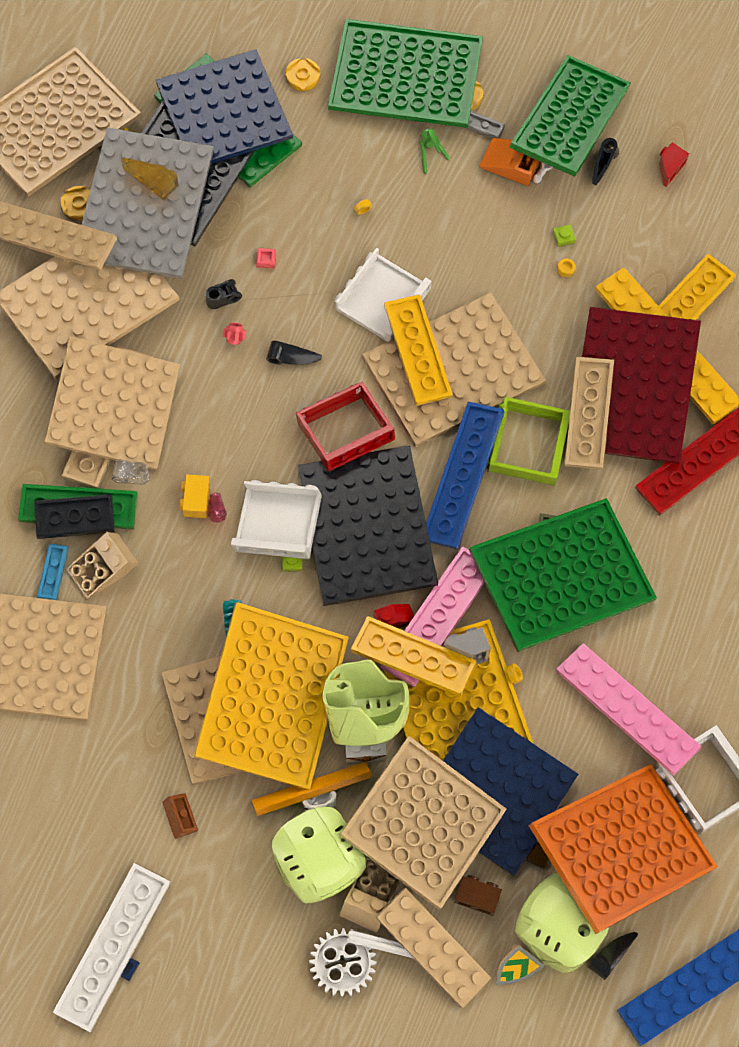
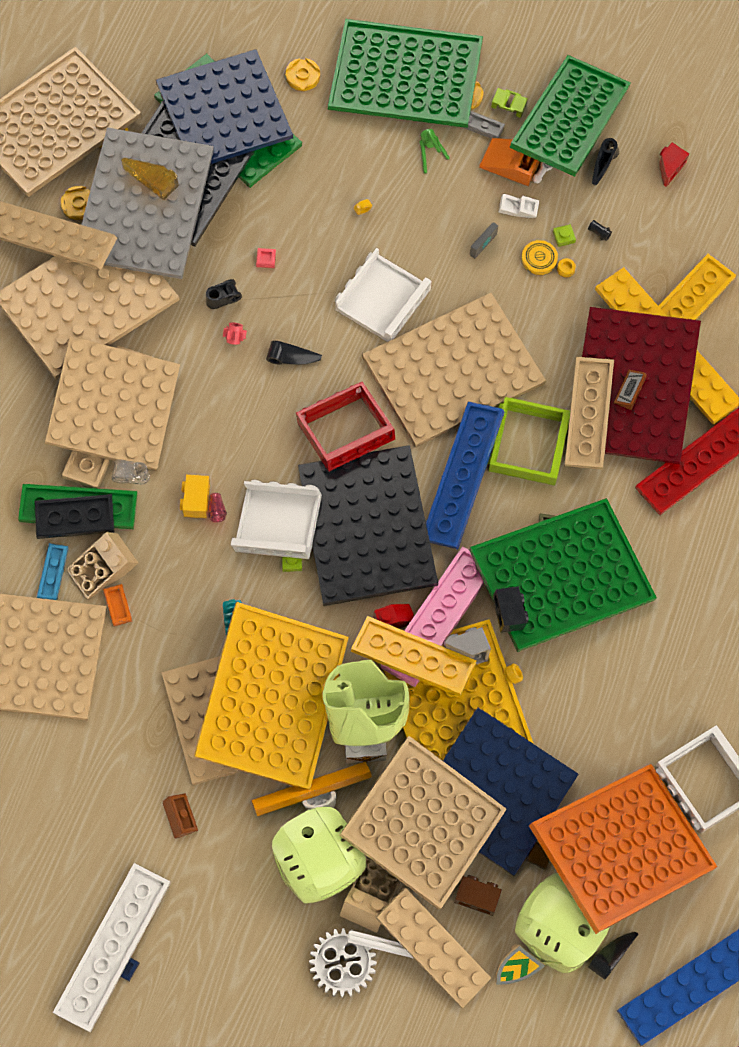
yellow plate [384,294,453,406] -> none
bright pink plate [556,643,701,776] -> none
none -> orange tile [103,584,132,626]
none -> dark grey tile [470,222,498,259]
none -> lime piece [491,88,528,118]
none -> black brick [493,586,529,633]
none -> white slope [498,194,539,218]
none -> yellow tile [522,240,558,275]
none -> black pin [588,220,612,241]
none -> slope [614,370,647,410]

